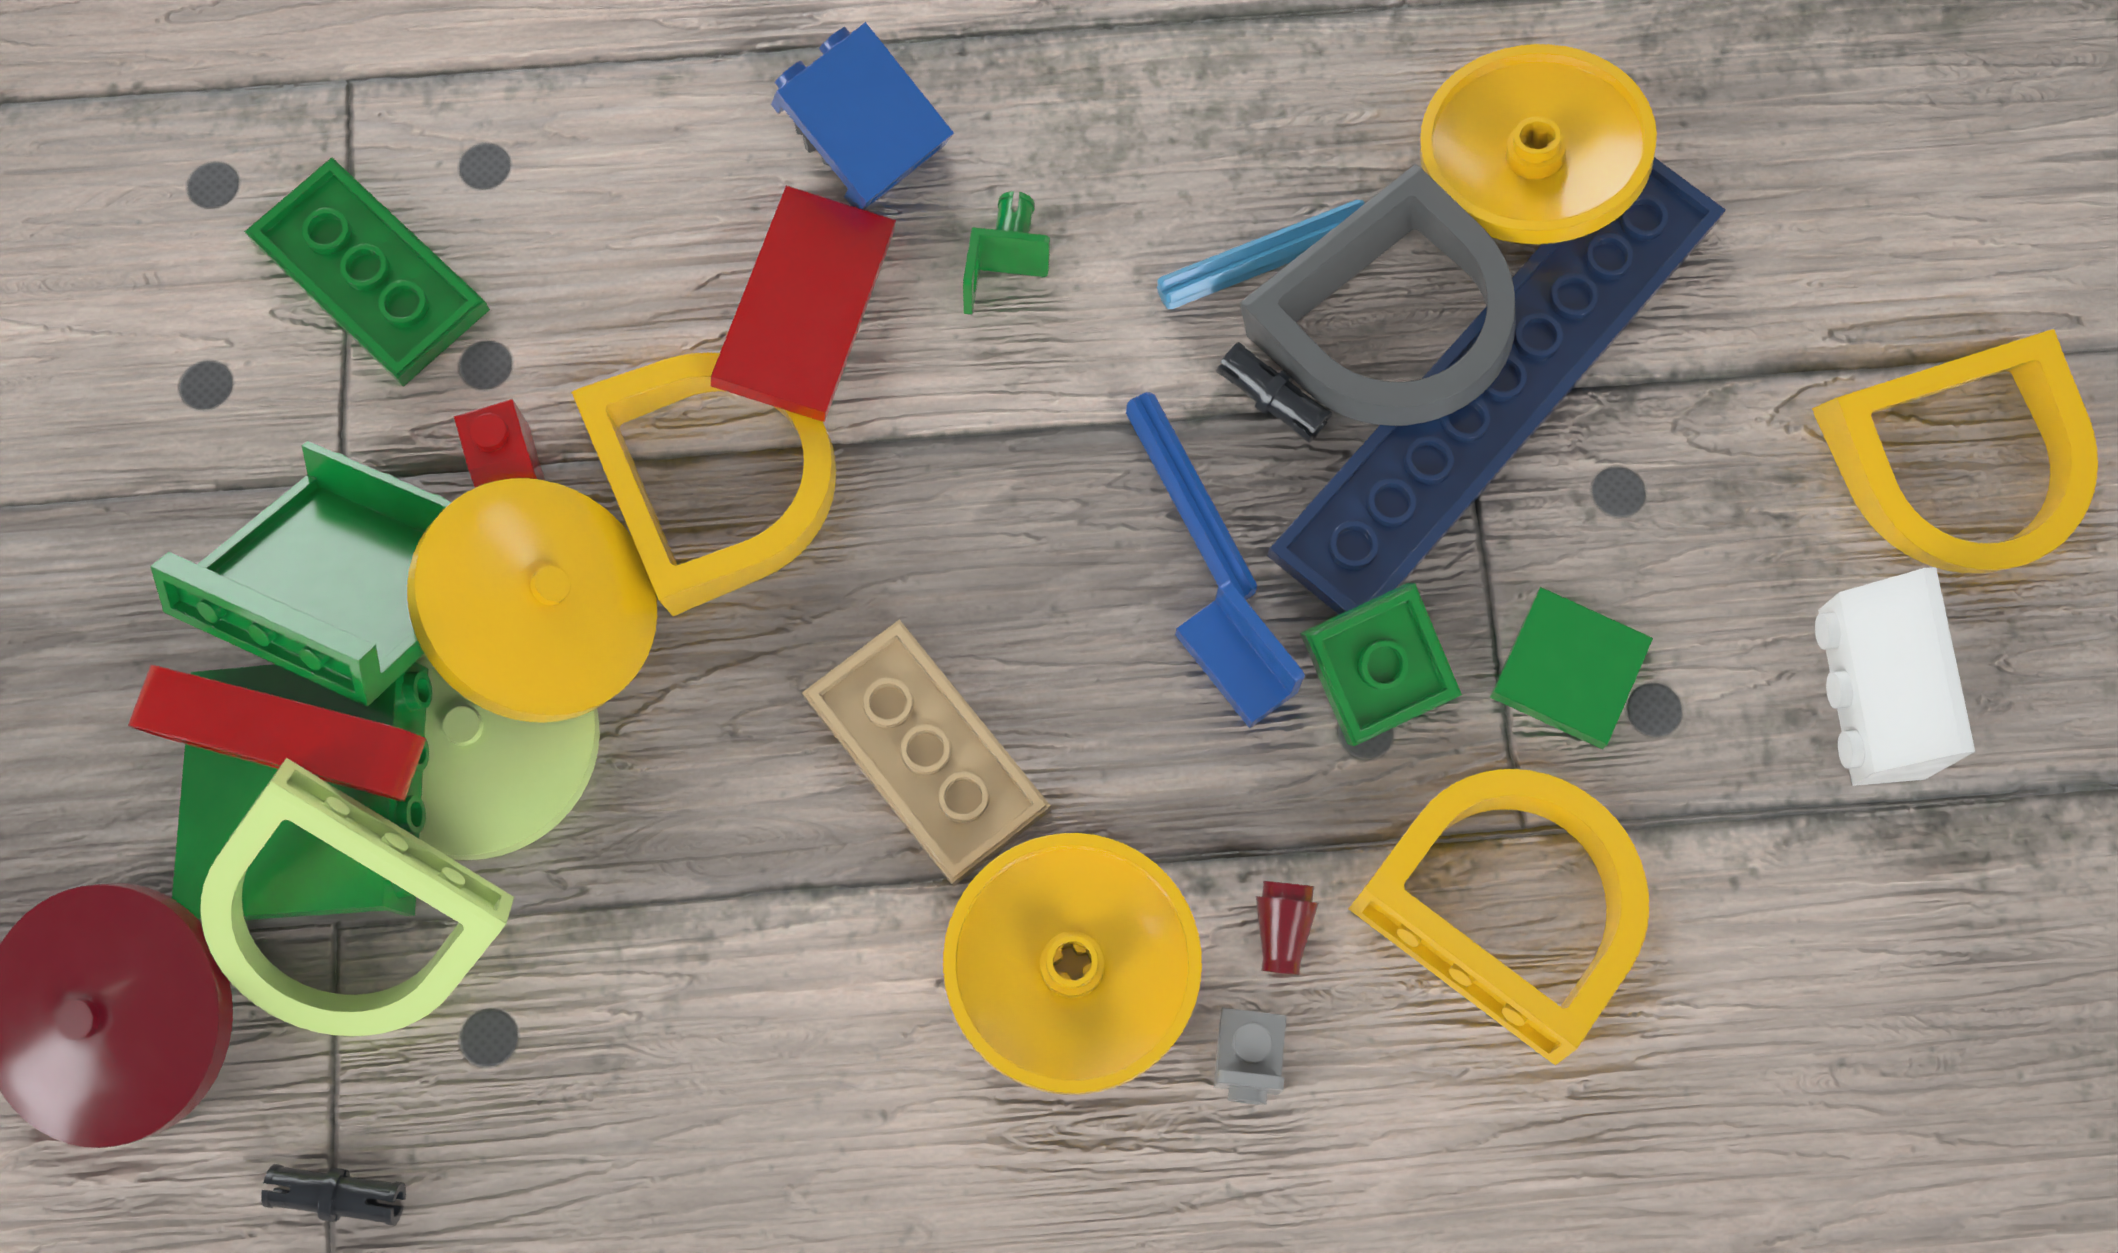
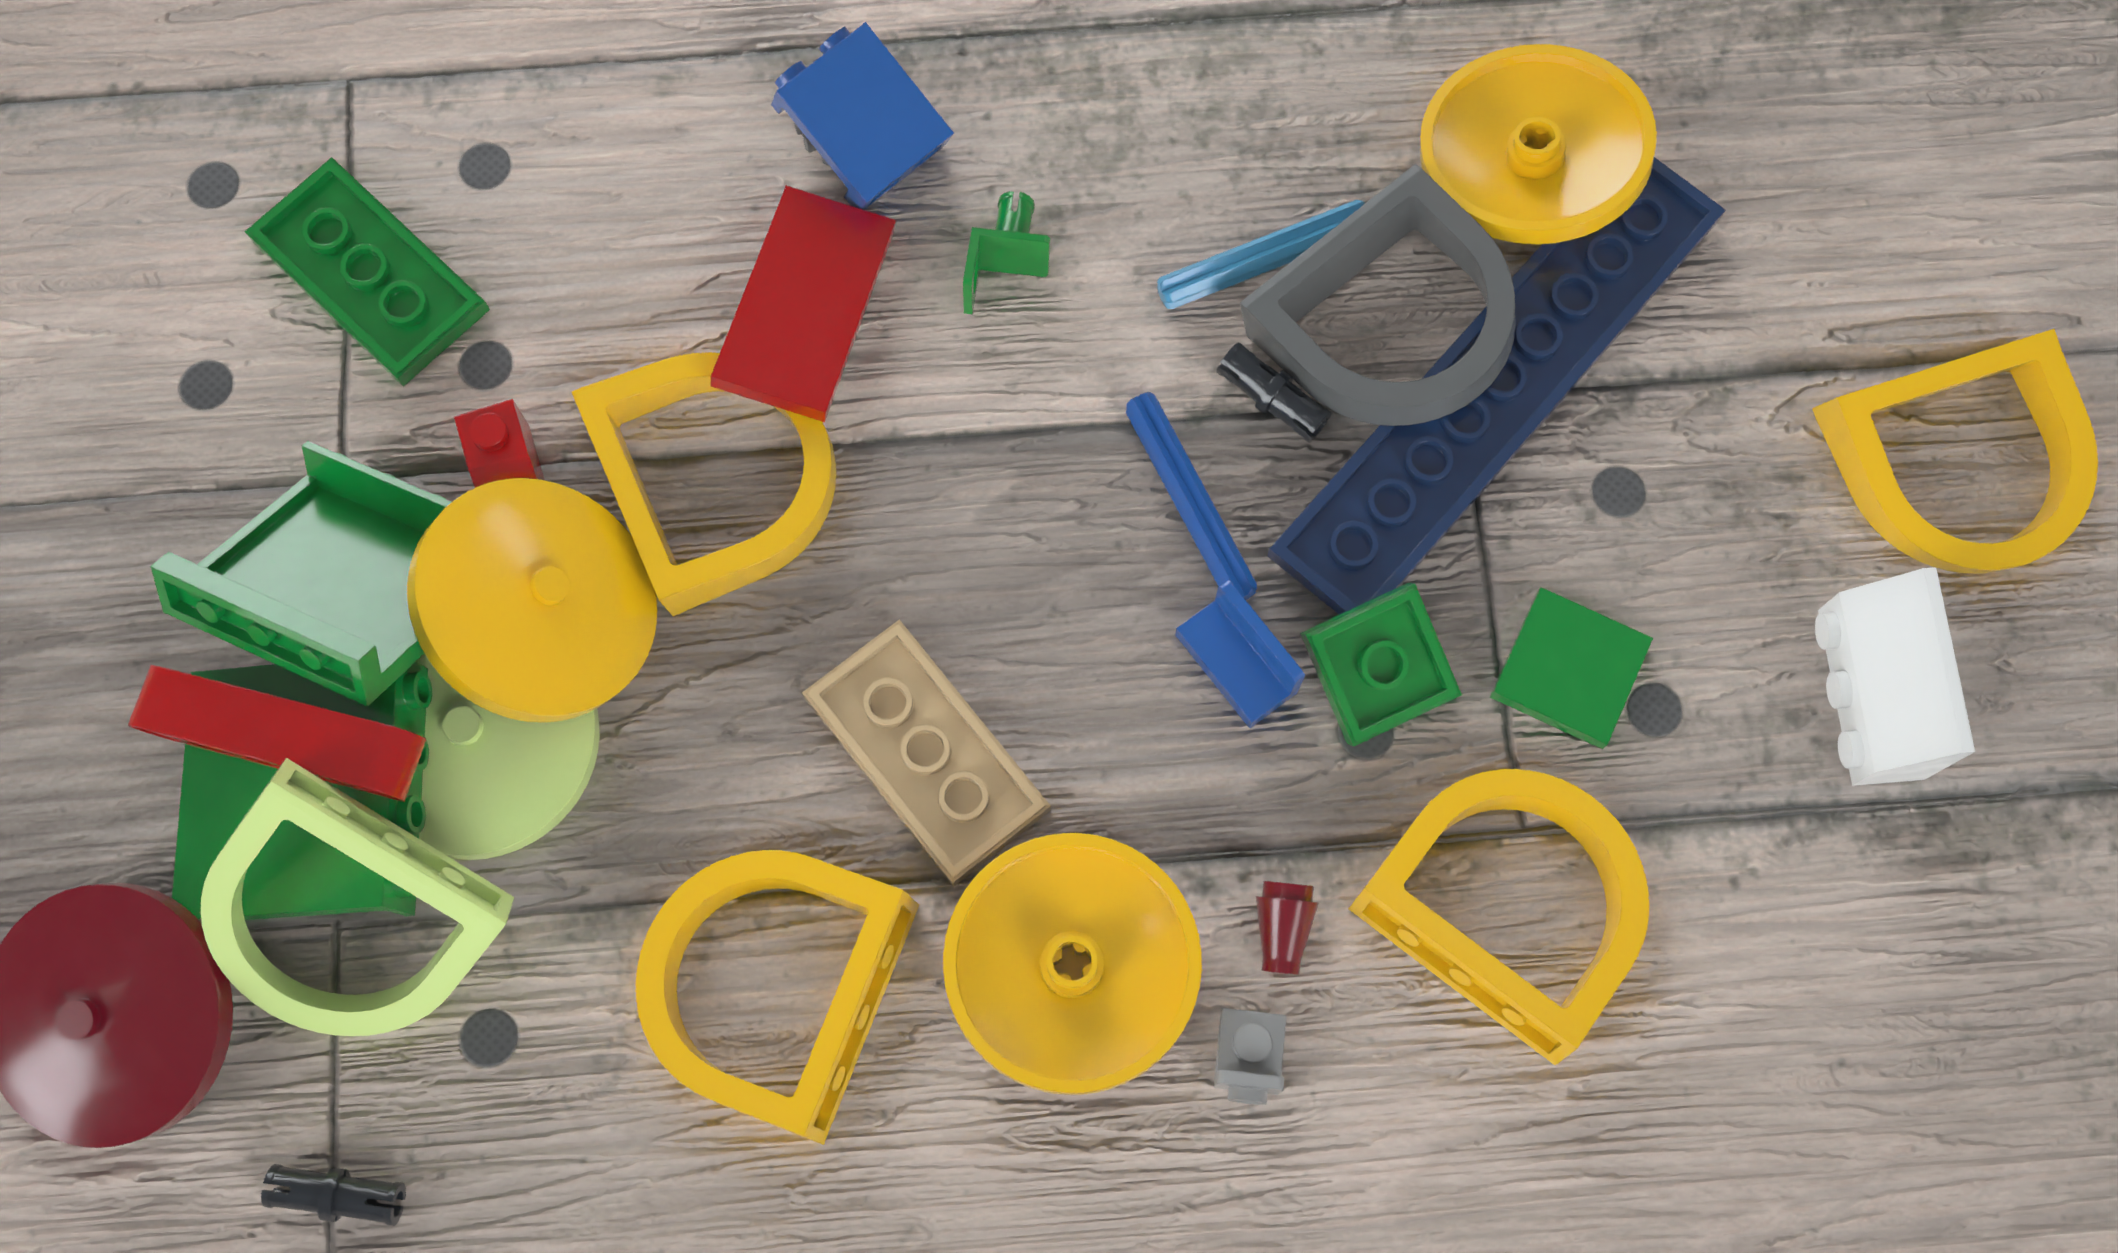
none -> yellow window [636,850,919,1145]

